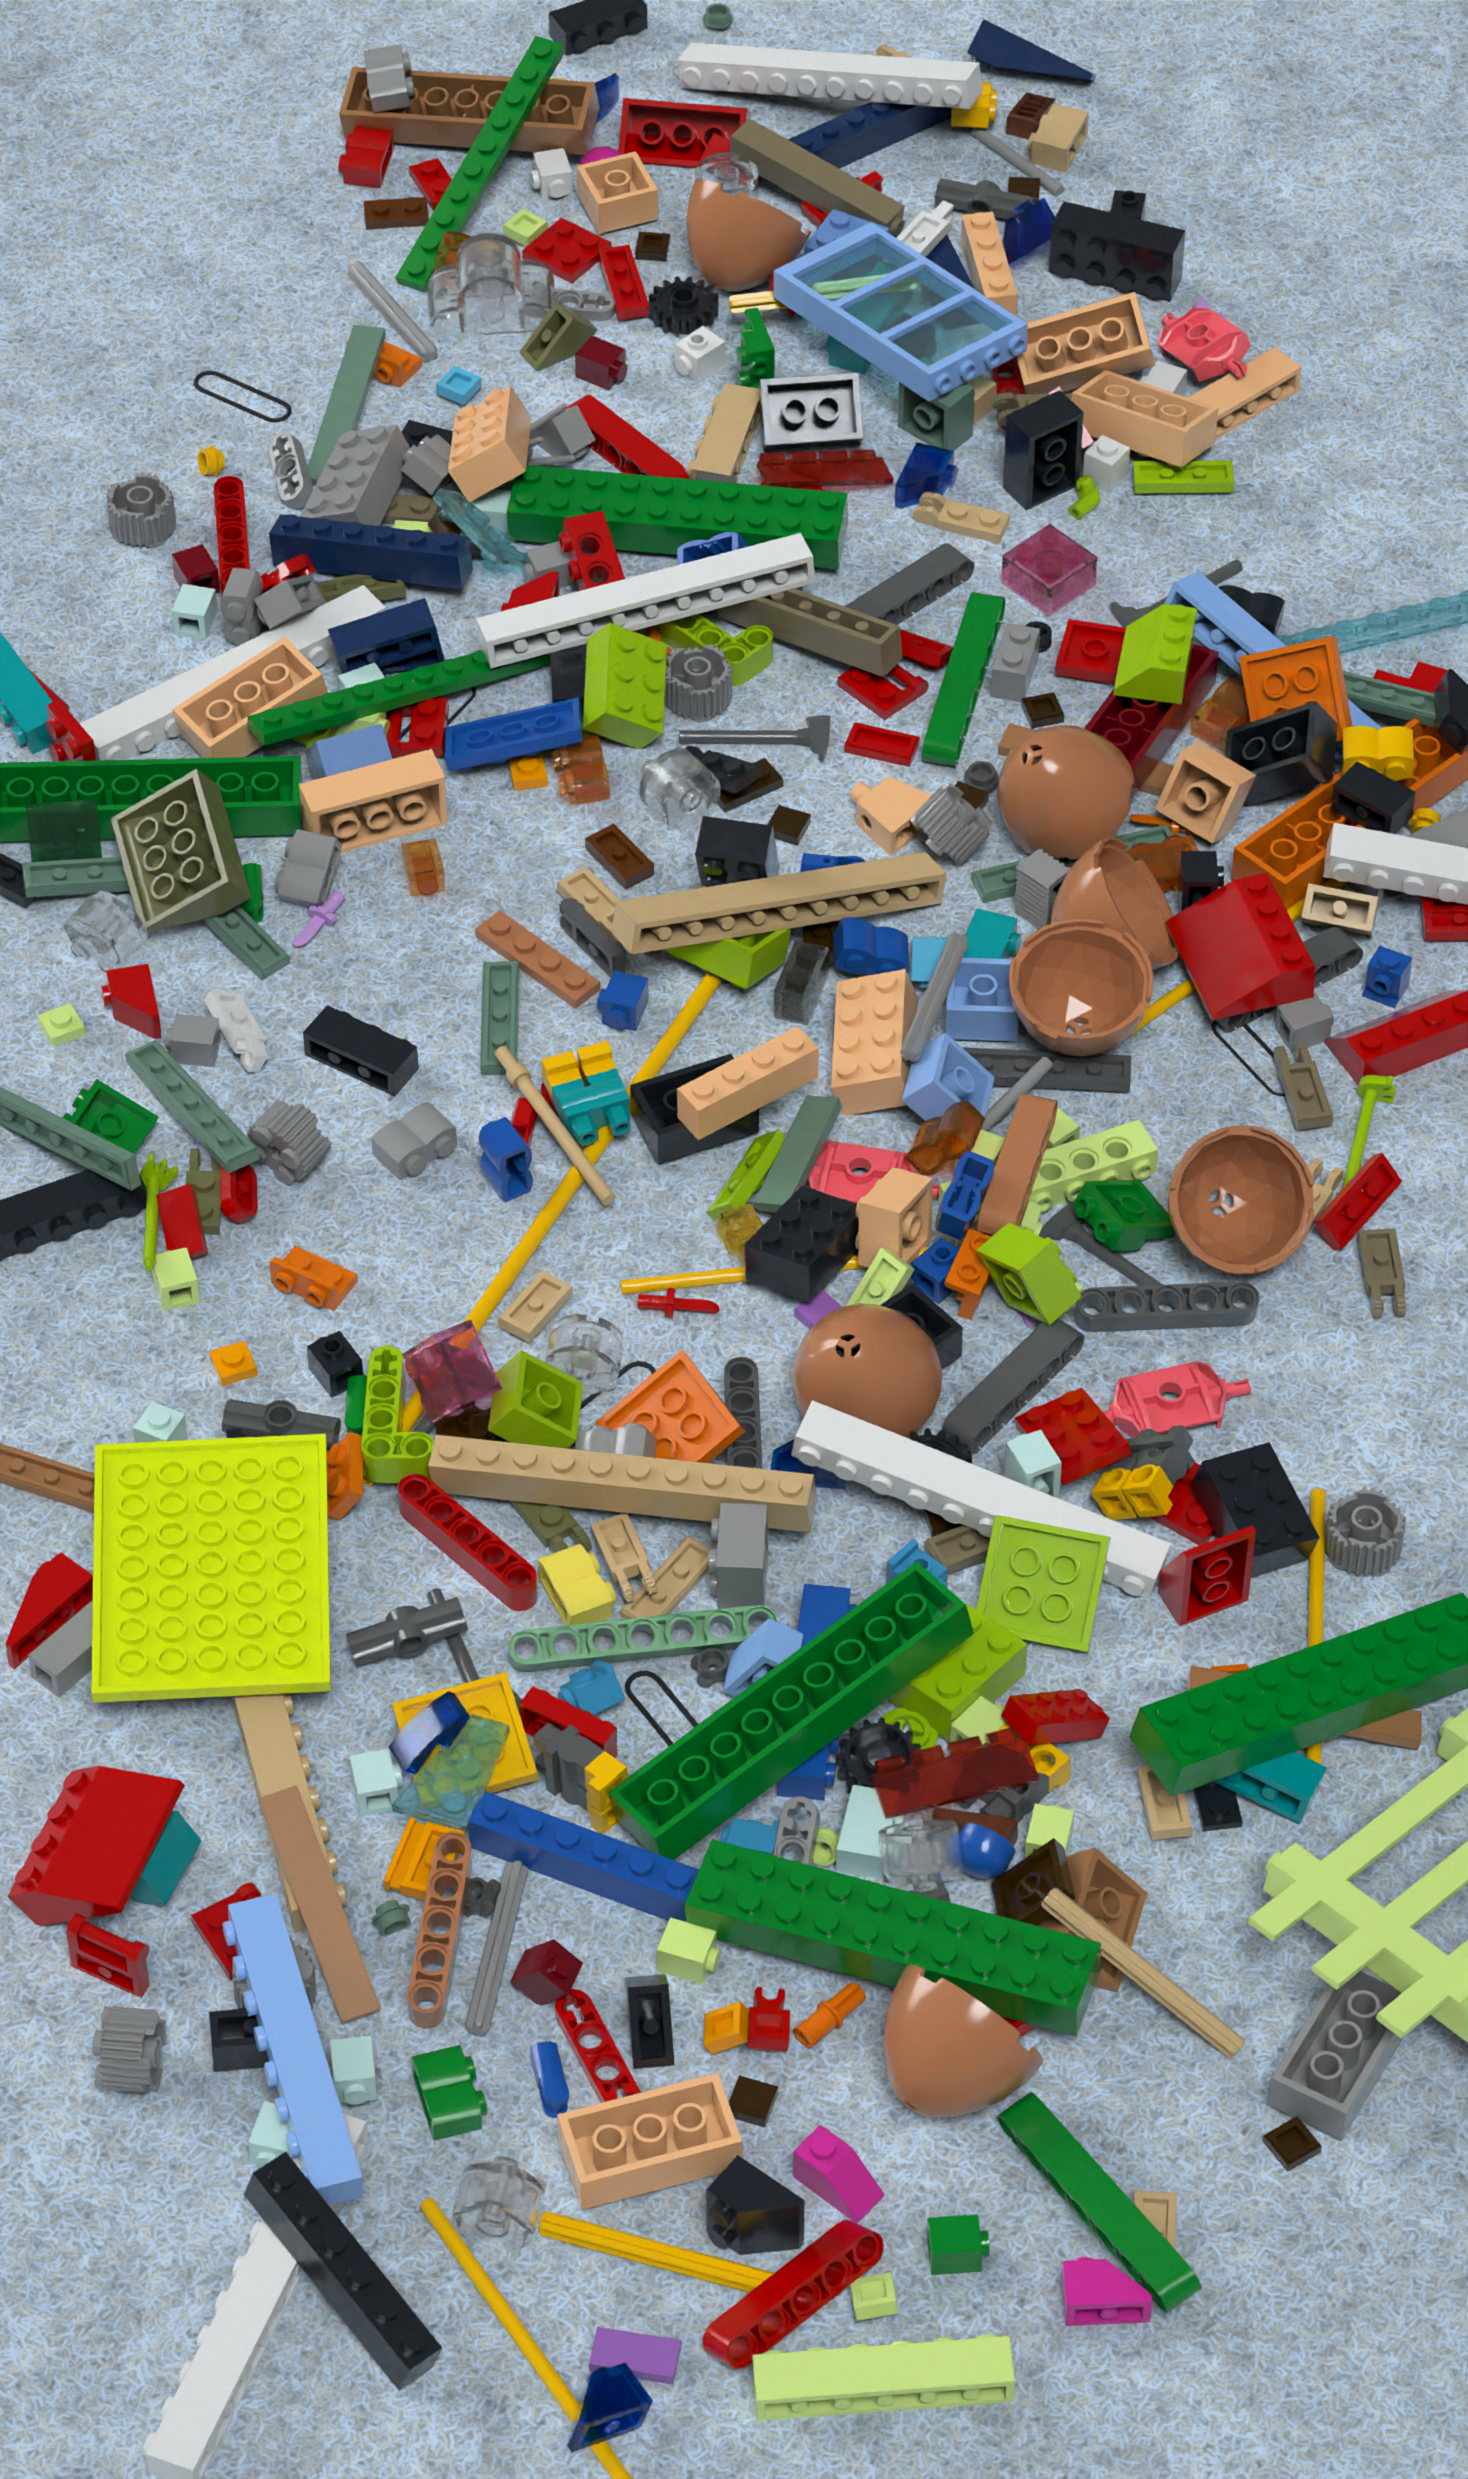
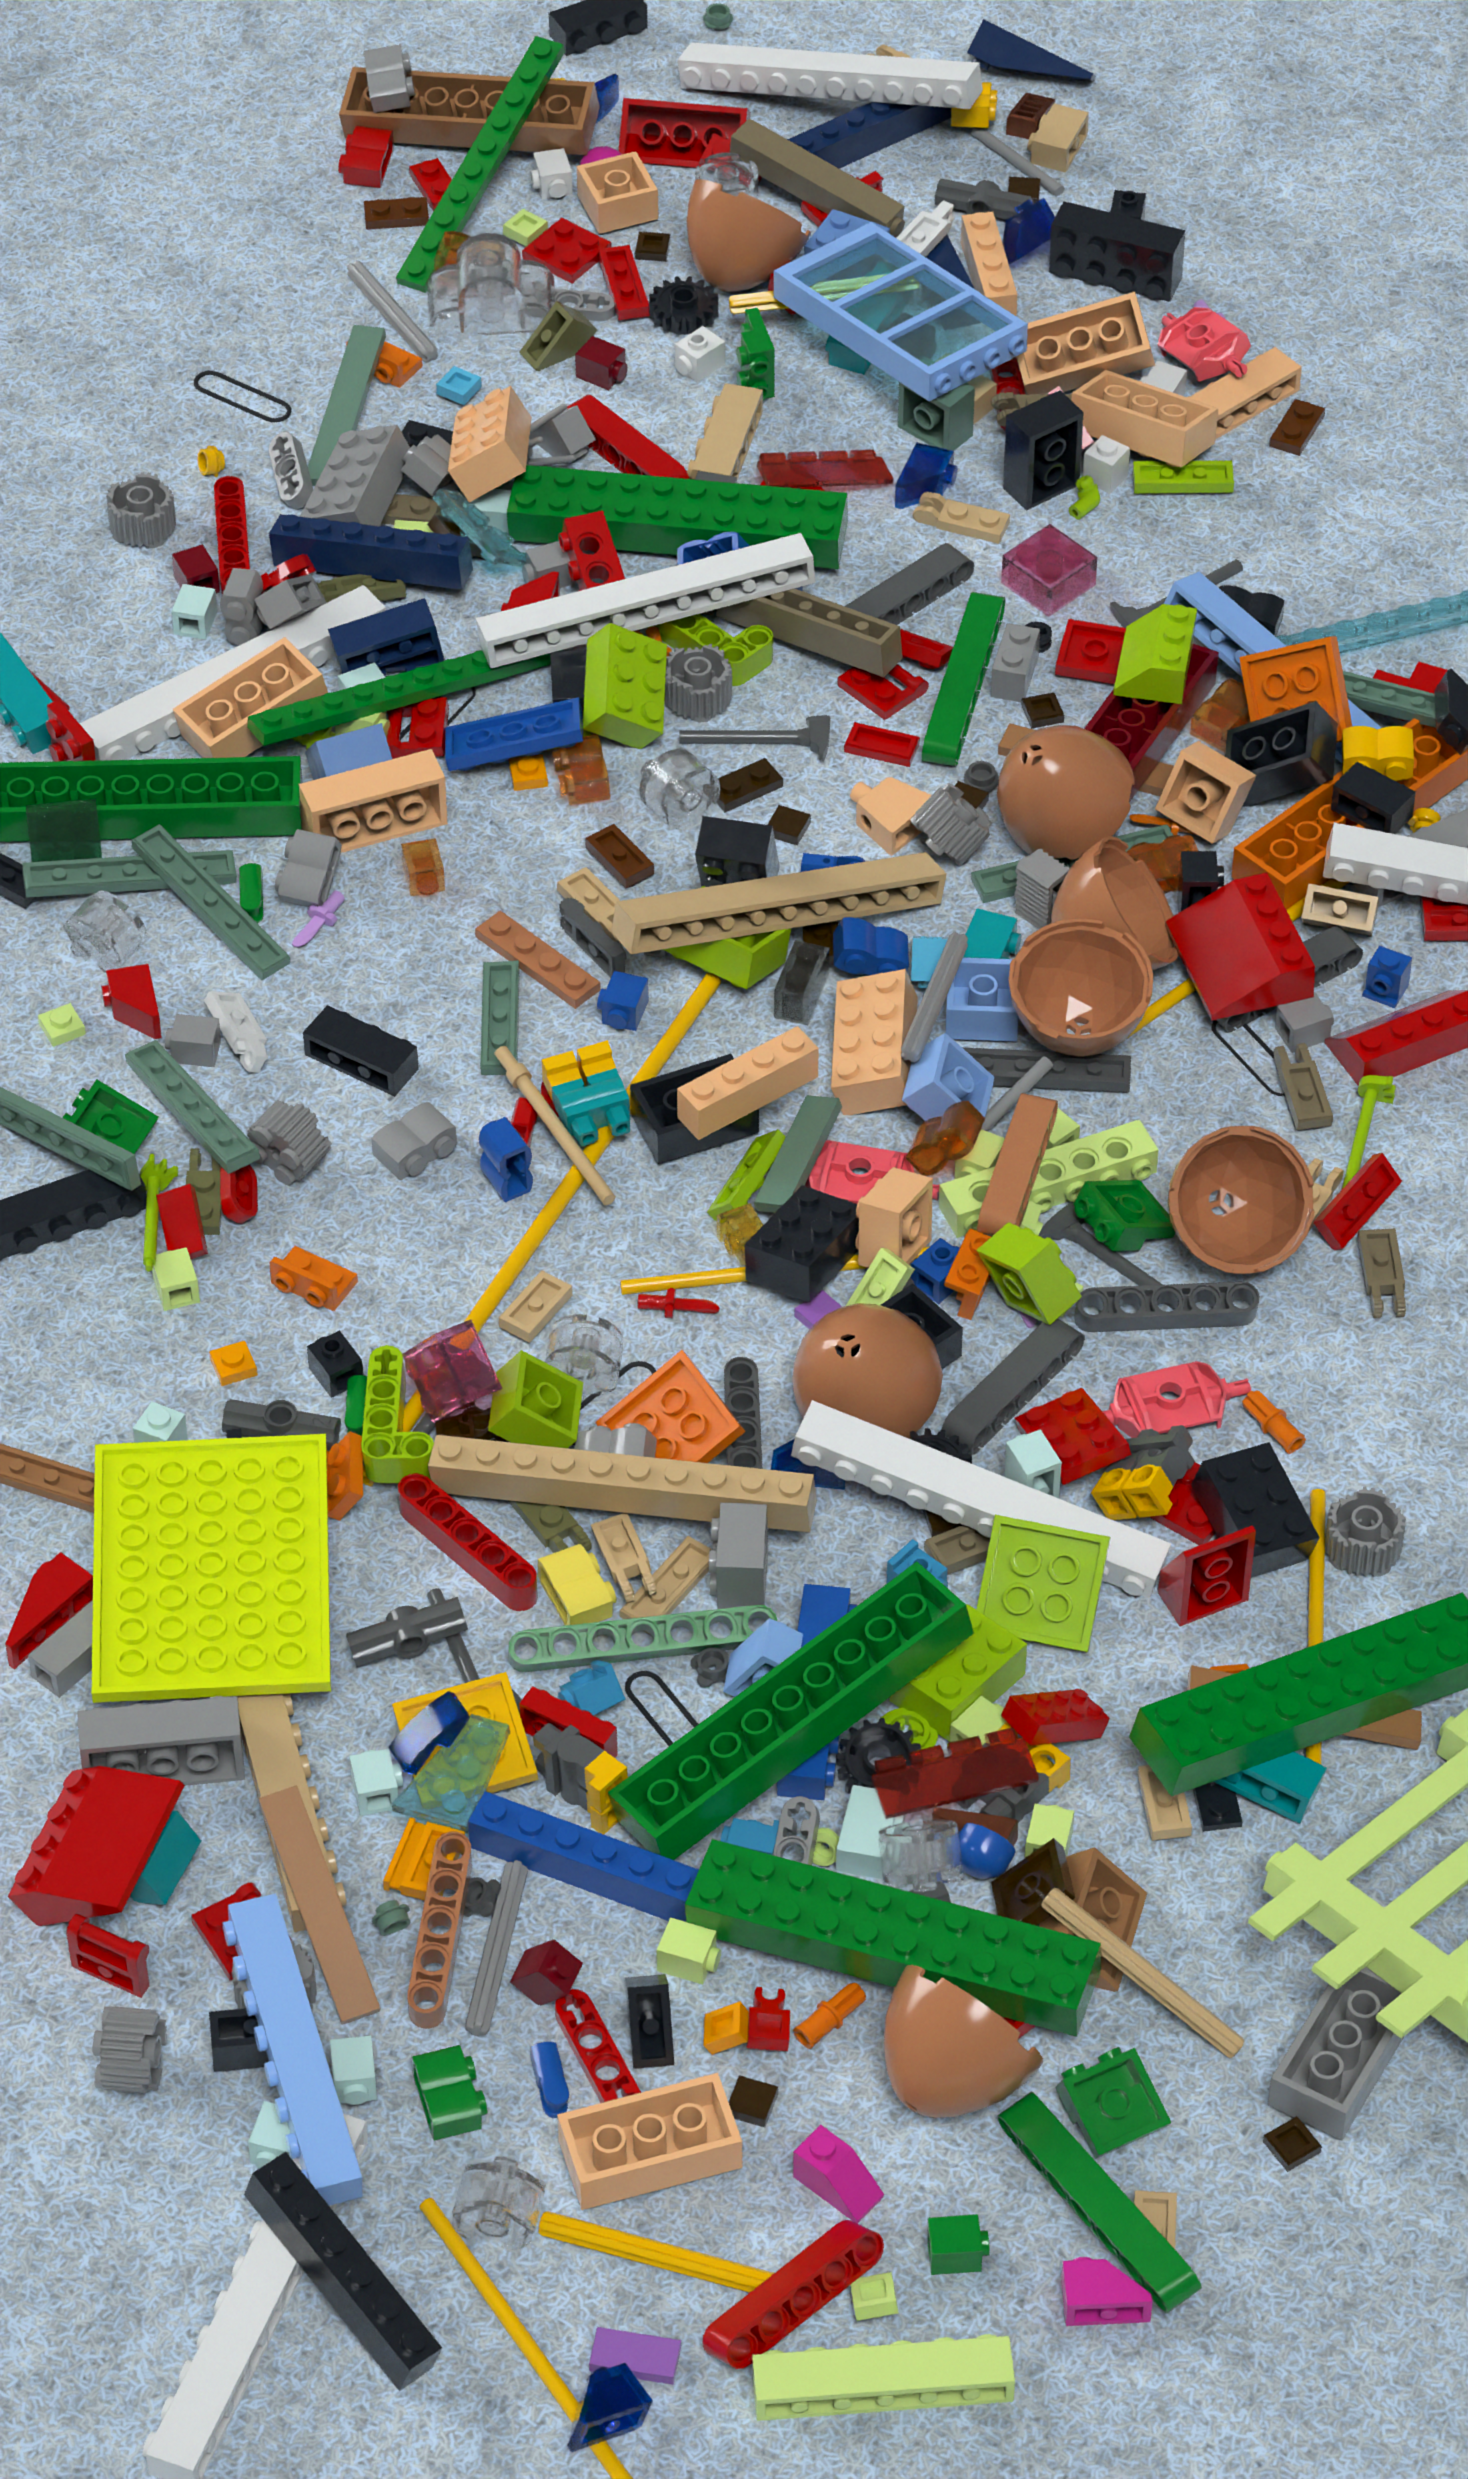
olive slope [110,769,251,934] -> none
black hinge [678,746,762,794] -> none
black slope [706,2155,805,2255] -> none
brick [758,373,864,450] -> none
blue brick [935,1151,994,1240] -> none
none -> light grey brick [77,1696,245,1786]
none -> green plate [1055,2047,1172,2159]
none -> orange axle [1242,1390,1306,1454]
none -> reddish brown plate [1269,399,1325,456]

